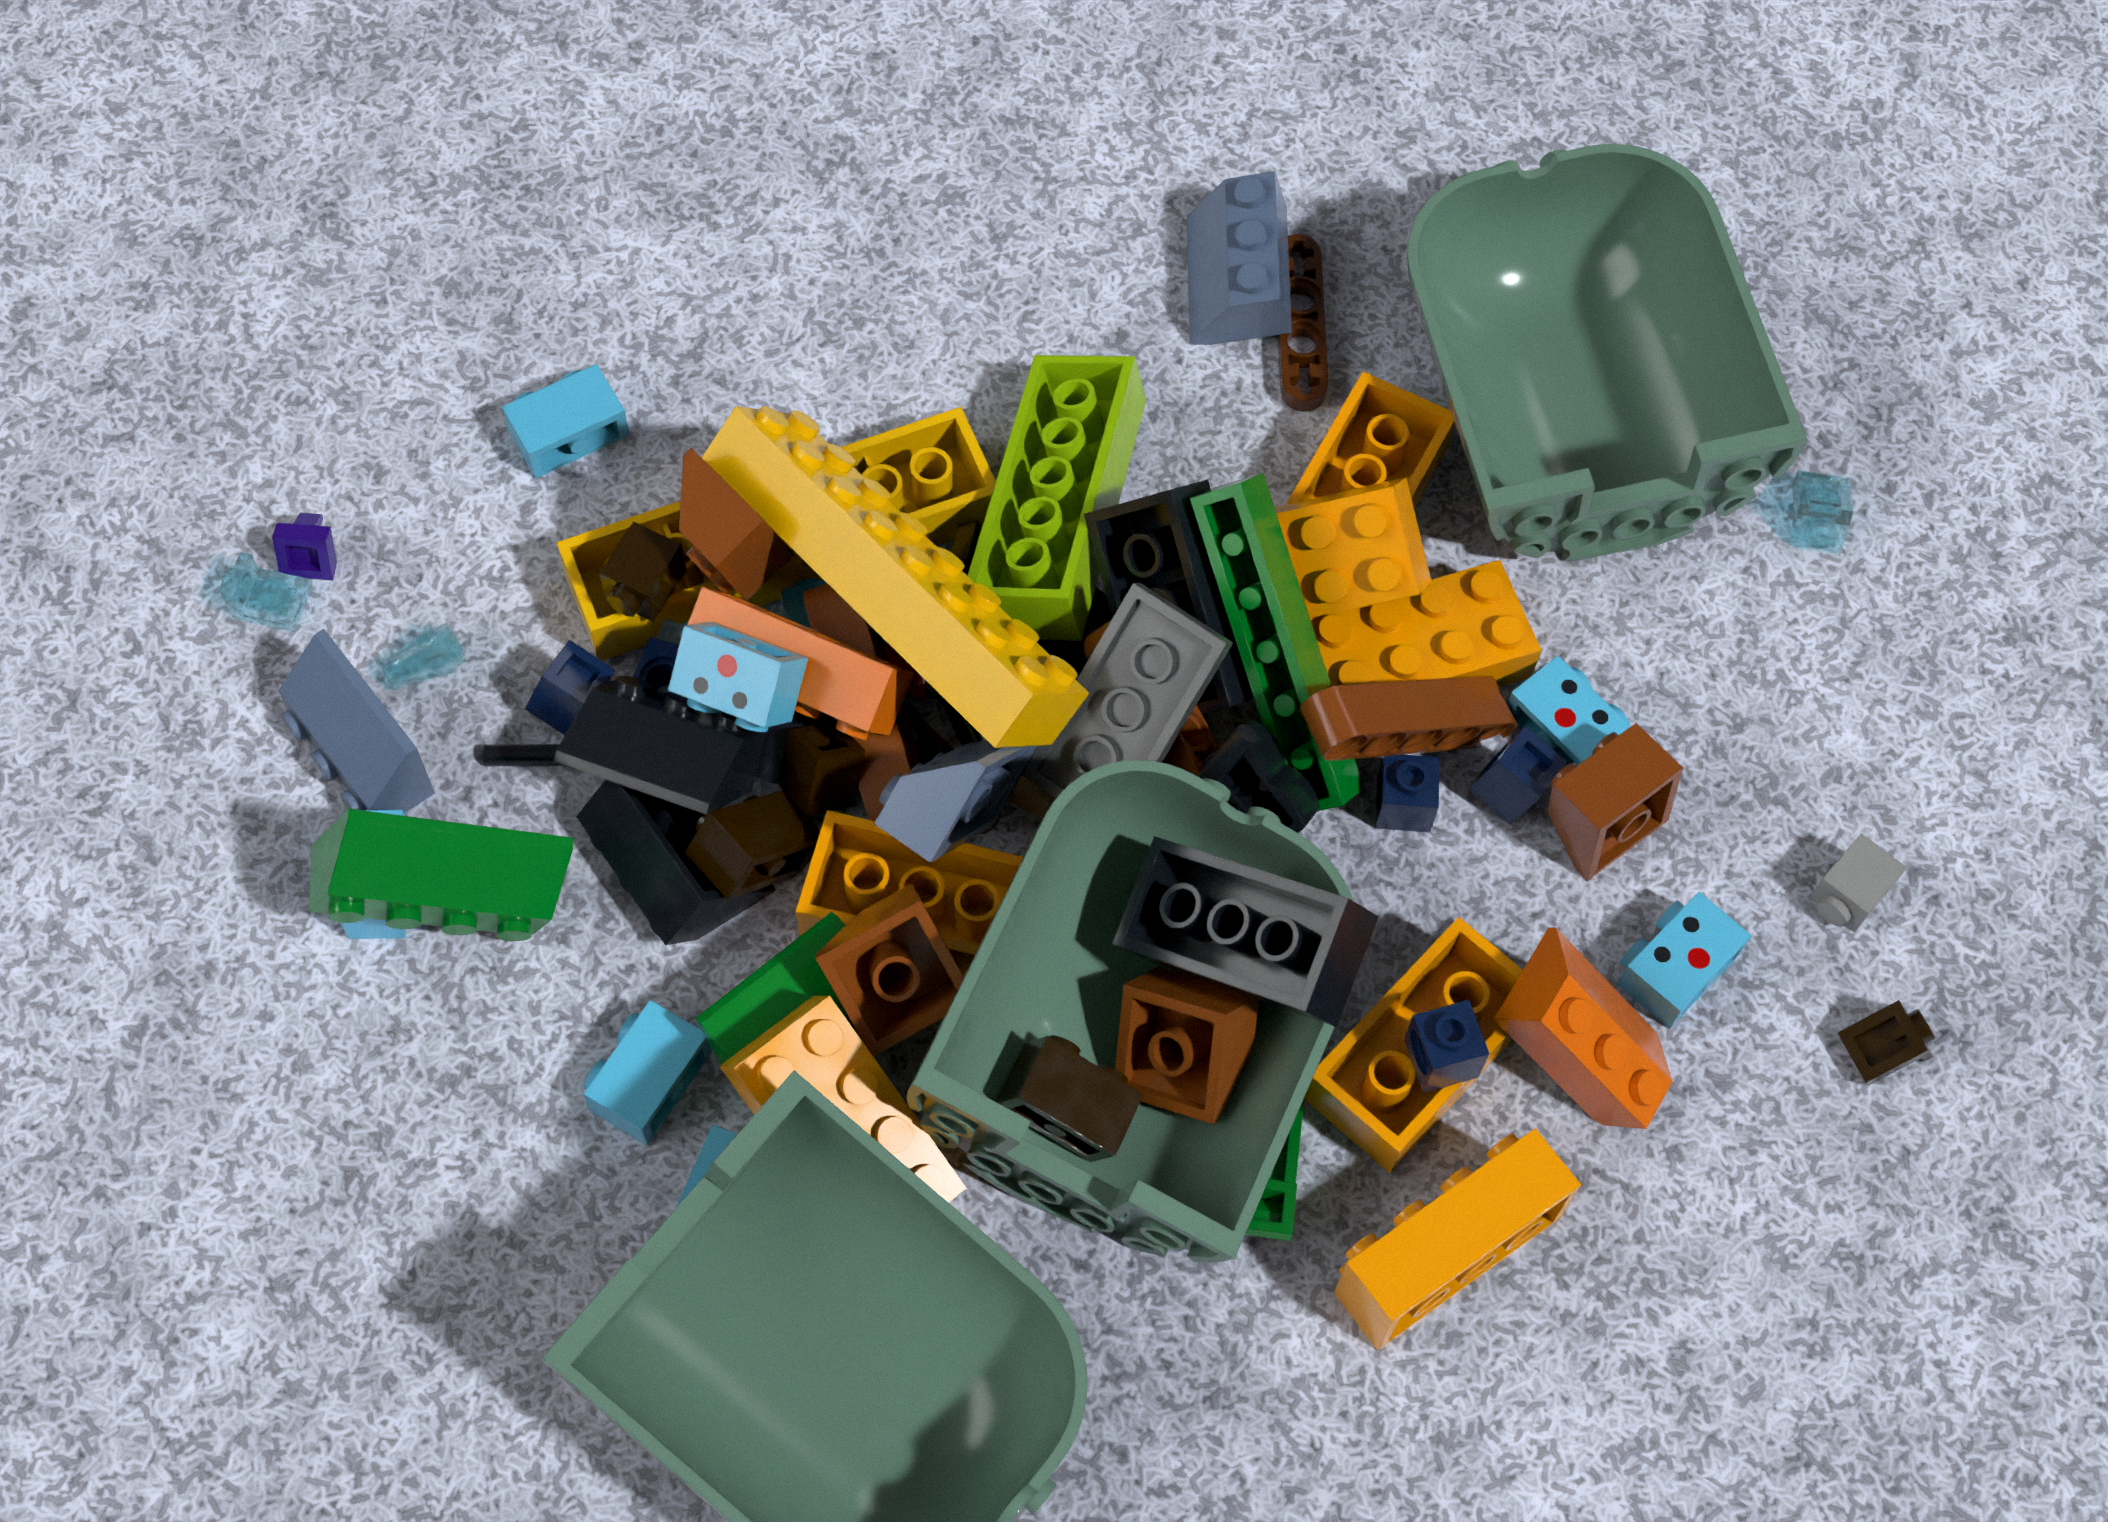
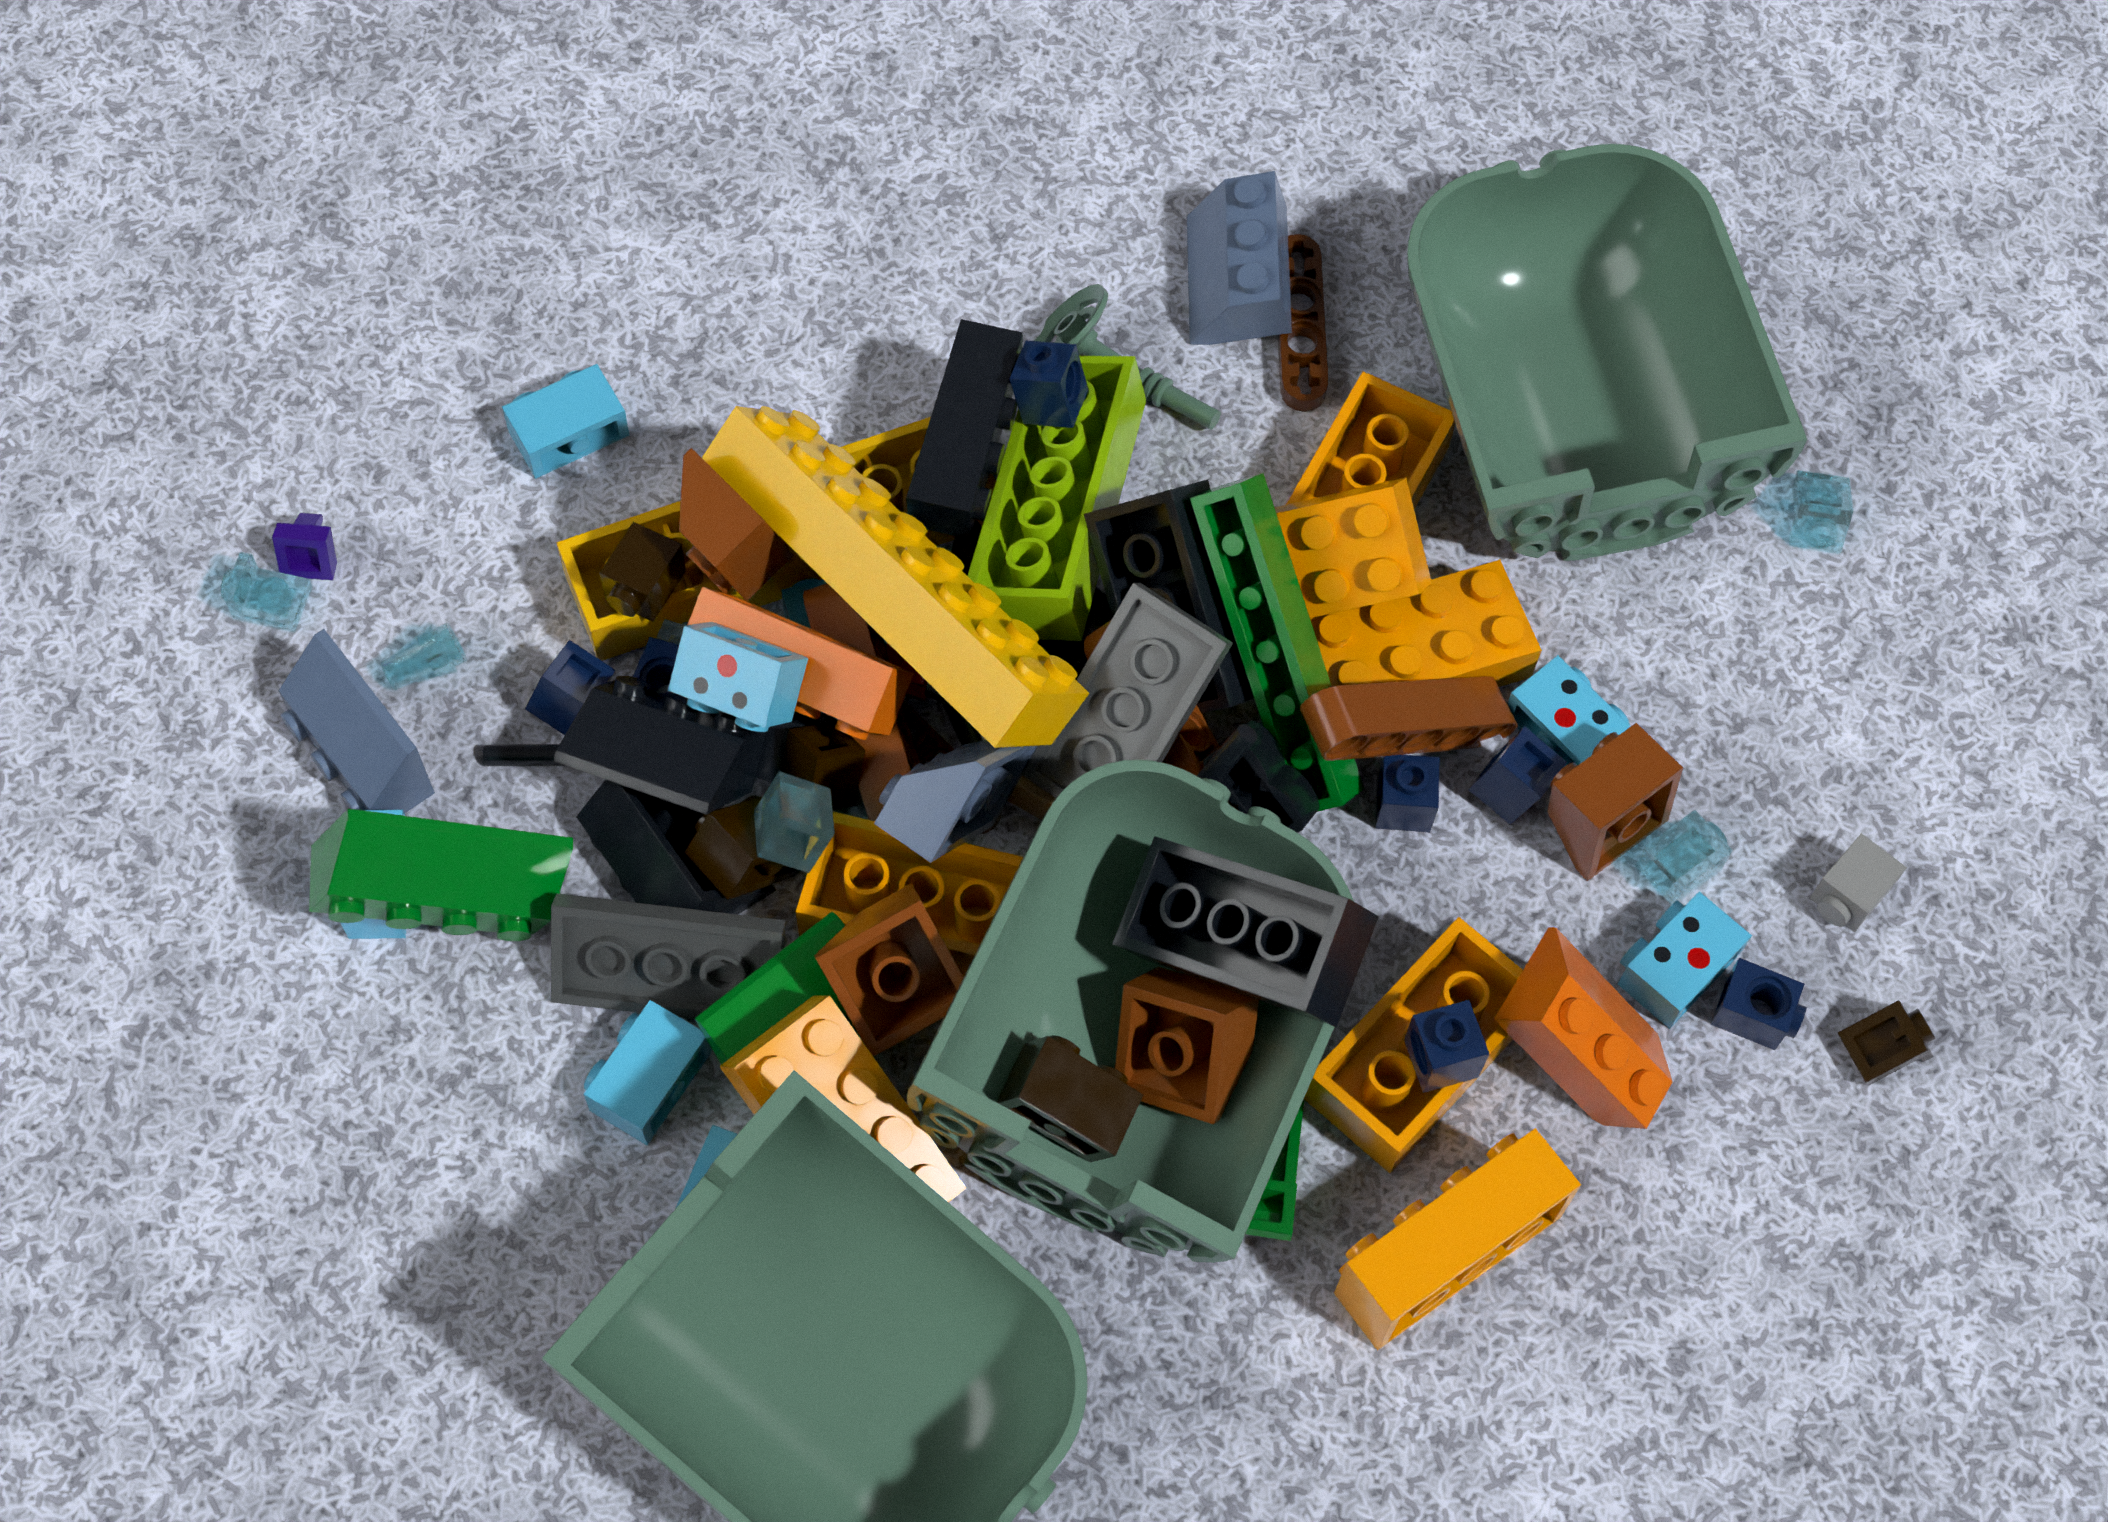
none -> dark grey plate [551,893,786,1019]
none -> clear light blue brick [754,771,835,873]
none -> black brick [906,319,1023,539]
none -> dark blue brick [1010,340,1088,428]
none -> sand green dish [1034,284,1221,430]
none -> clear light blue brick [1635,810,1733,905]
none -> dark blue brick [1710,958,1807,1050]

